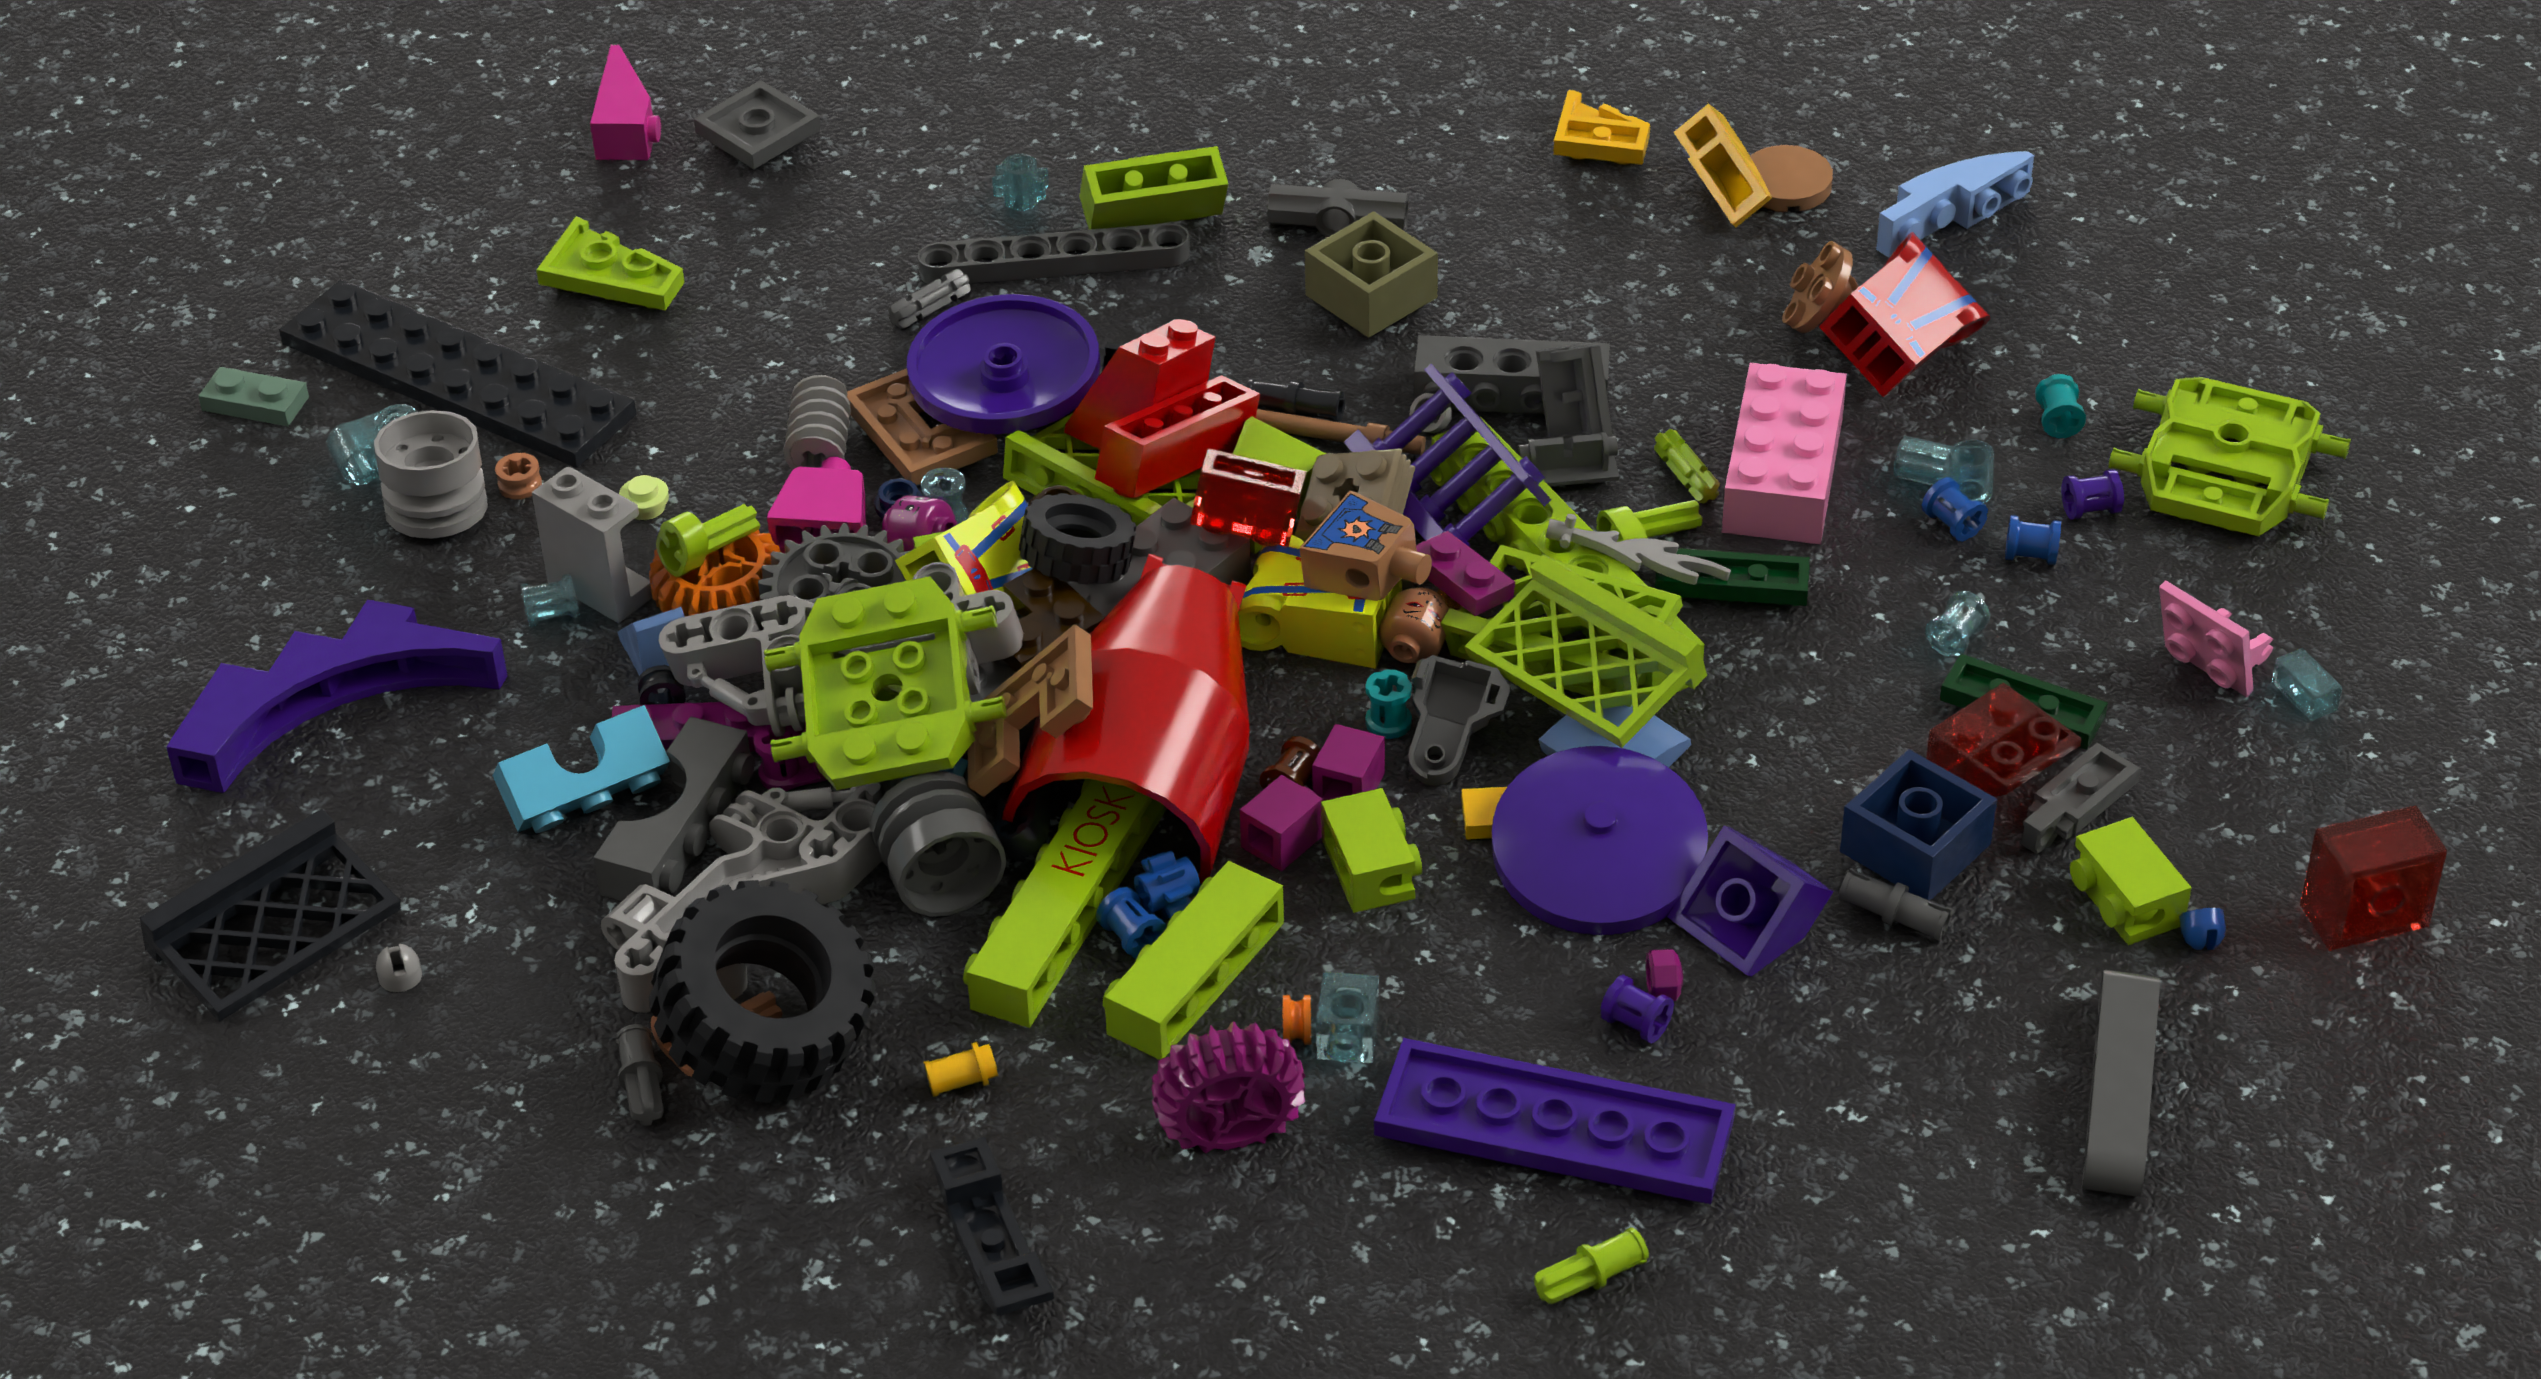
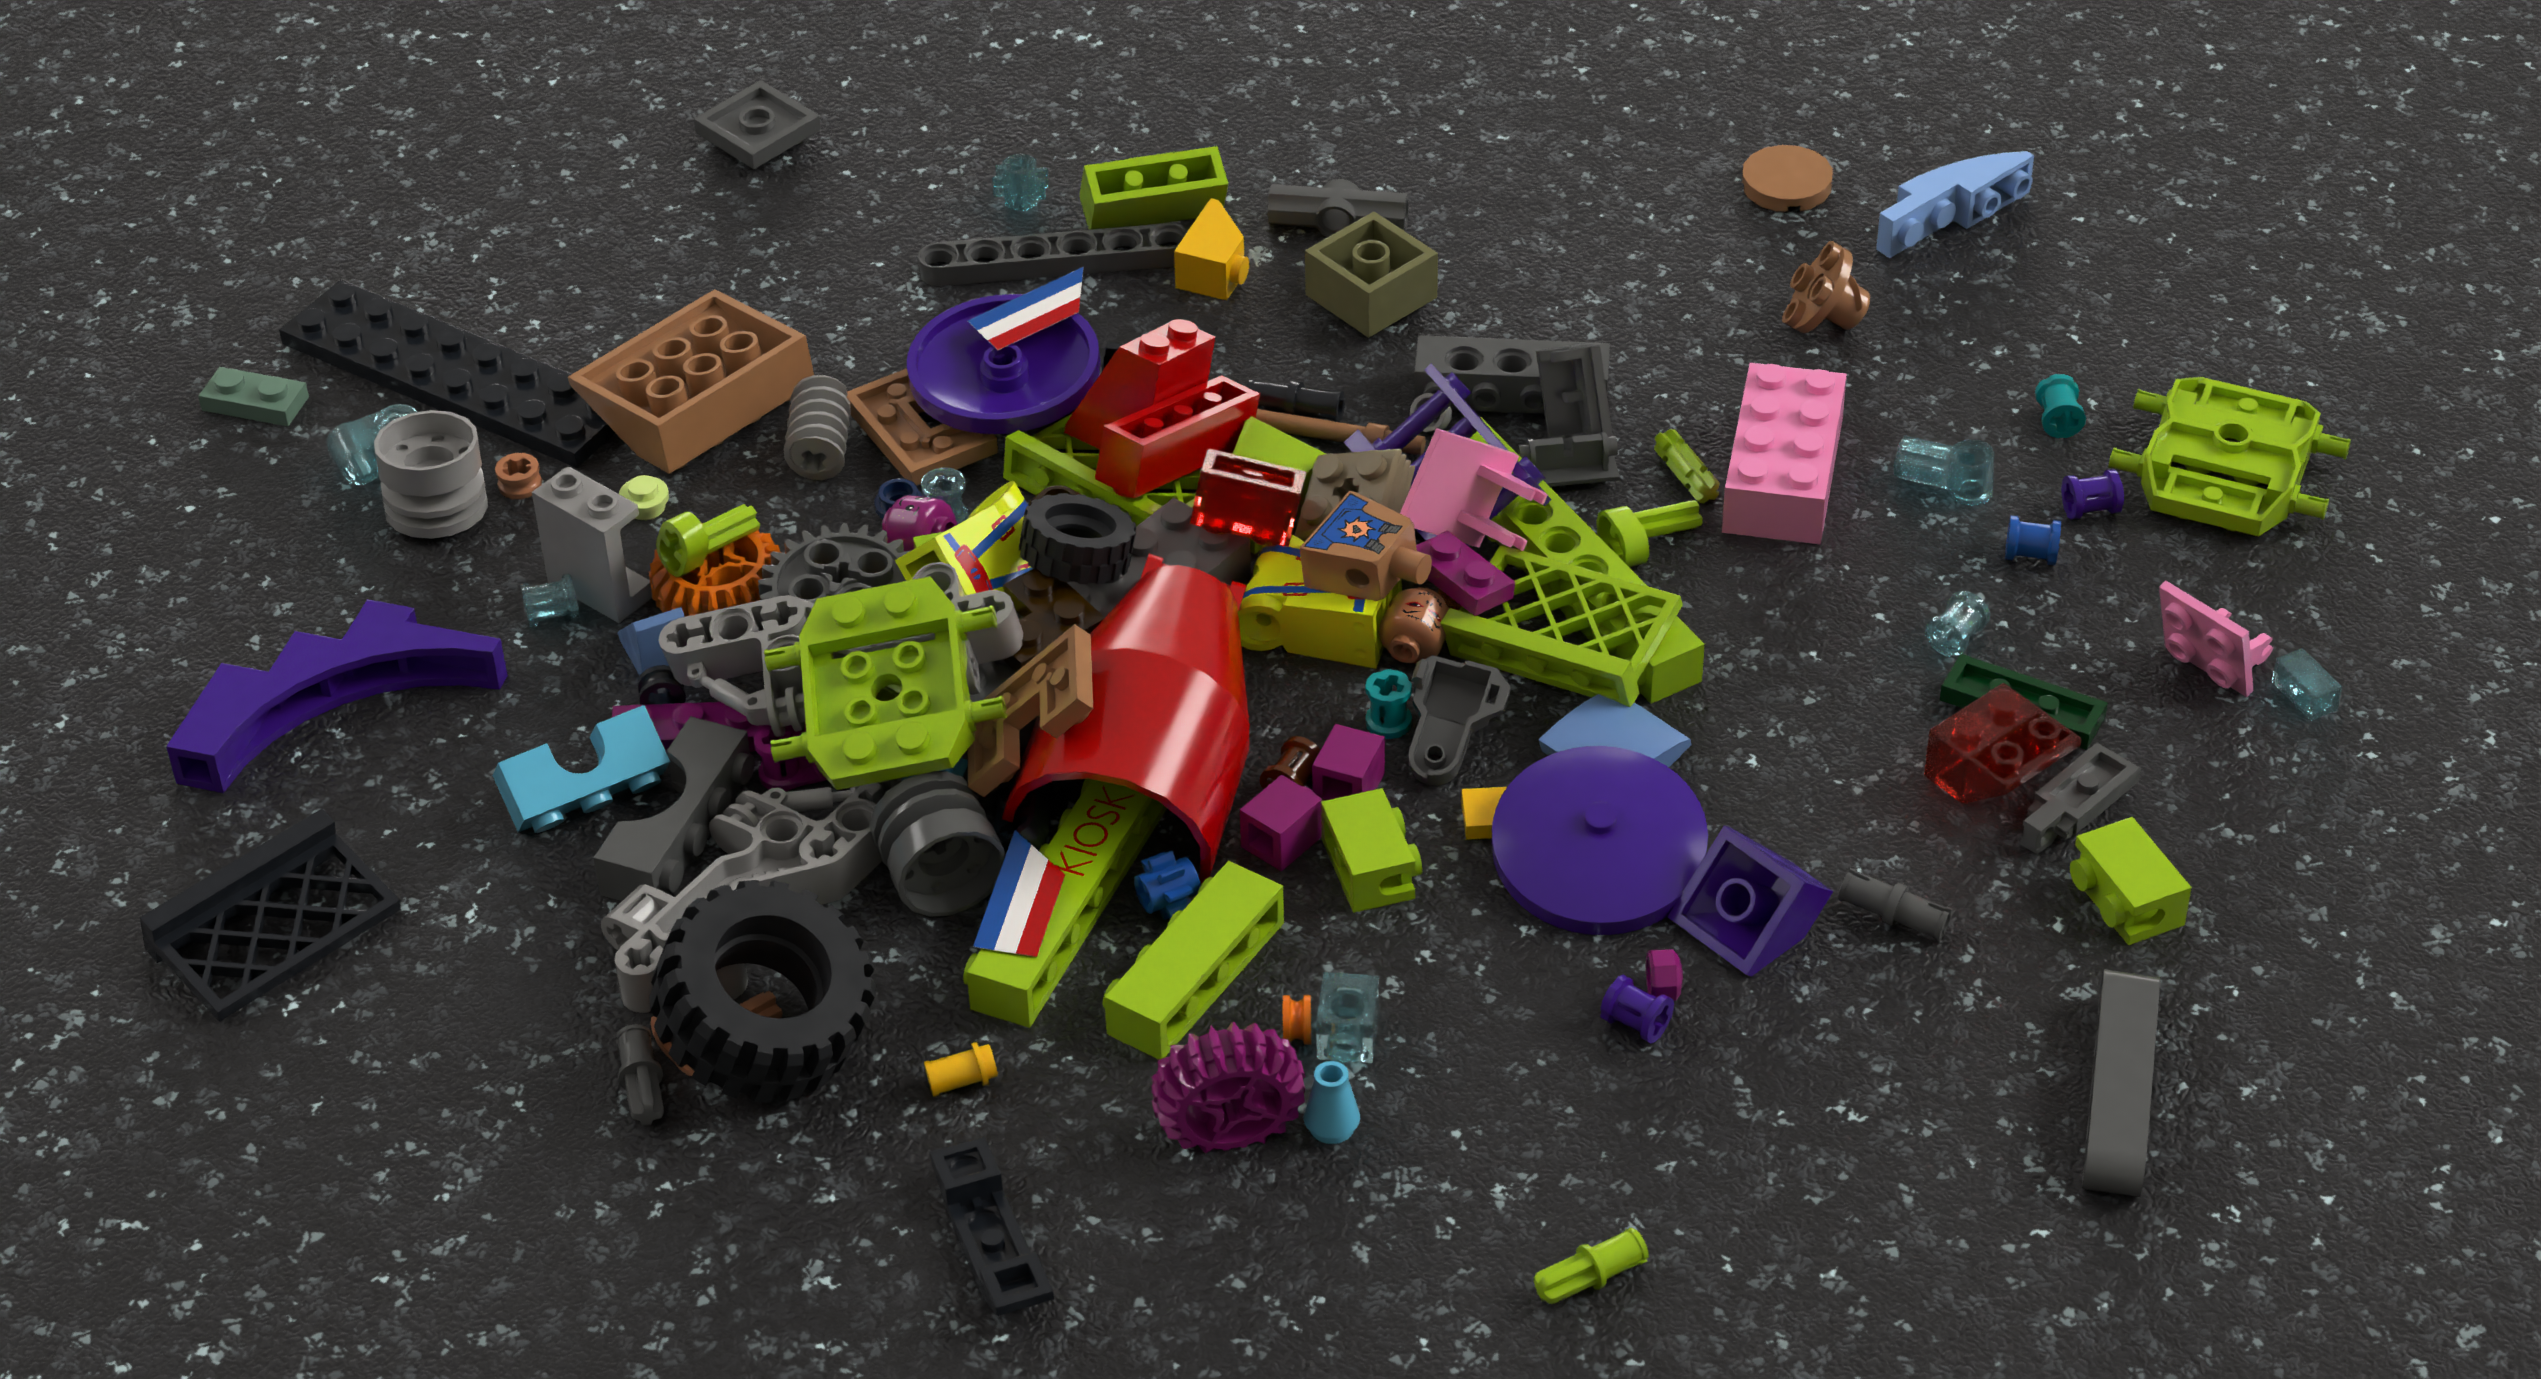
light grey hinge [376,944,422,992] -> none
lime wing [536,216,685,310] -> none
dark pink slope [590,45,661,160] -> none
dark pink torso [767,457,866,553] -> none
dark grey axle [888,269,971,329] -> none
blue bush [1096,887,1166,959] -> none
dark purple plate [1374,1038,1736,1204] -> none
lime fence [1464,554,1707,748] -> none
light grey piece [1545,514,1731,585] -> none
yellow wing [1553,90,1650,165] -> none
dark green plate [1655,548,1810,606] -> none
yellow slope [1674,103,1772,227] -> none
red piece [1819,232,1990,397] -> none
dark blue brick [1840,749,1997,901] -> none
blue bush [1922,477,1988,542] -> none
blue hinge [2179,908,2226,950] -> none
clear red brick [2300,805,2447,951] -> none
none -> medium nougat slope [568,289,814,474]
none -> sticker [968,267,1084,350]
none -> sticker [973,830,1065,957]
none -> yellow slope [1174,198,1249,301]
none -> medium azure cone [1303,1061,1360,1144]
none -> bright pink plate [1400,428,1548,551]

